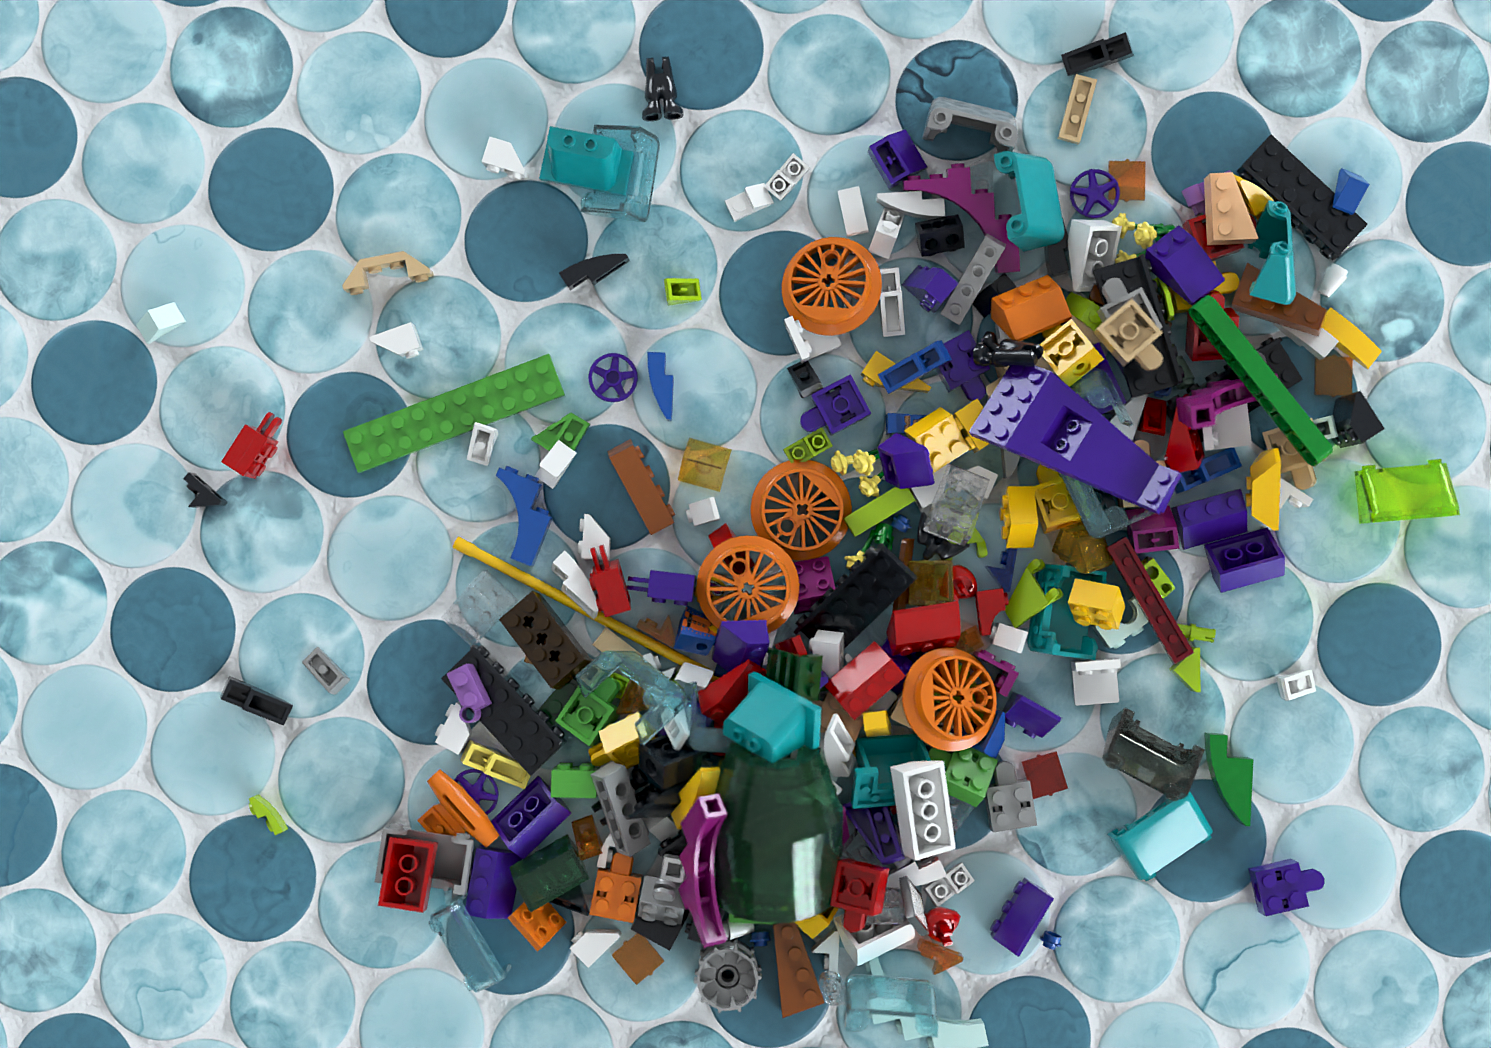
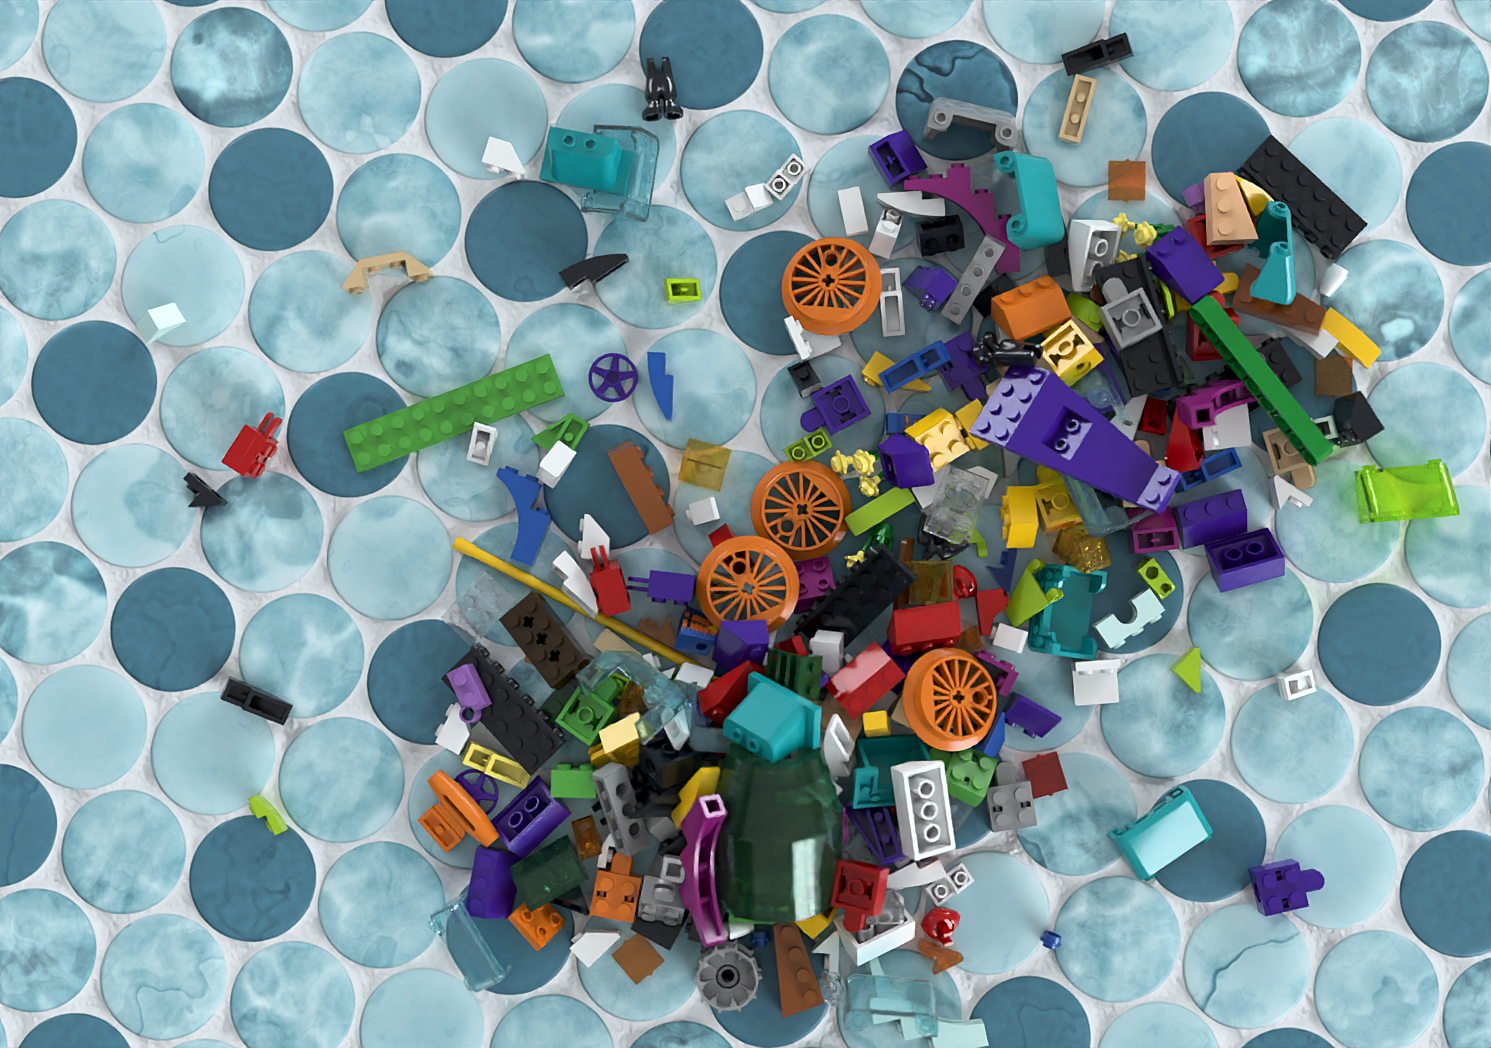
light grey slope [302,647,350,695] -> none
white slope [369,322,423,359] -> none
light grey windscreen [375,823,474,895] -> none
red slope [378,837,438,913] -> none
blue plate [891,514,912,533] -> none
dark grey tile [899,876,929,936] -> none
dark purple slope [990,877,1054,957] -> none
yellow brick [1068,579,1125,630] -> none
dark purple wheel [1070,169,1120,218] -> none
tan brick [1093,298,1163,371] -> none
clear smoke windscreen [1102,707,1205,801] -> none
dark red plate [1105,537,1194,664] -> none
lime pin [1177,623,1216,643] -> none
green slope [1205,733,1253,826] -> none
yellow wedge [1245,448,1281,531] -> none
blue slope [1332,168,1370,215] -> none

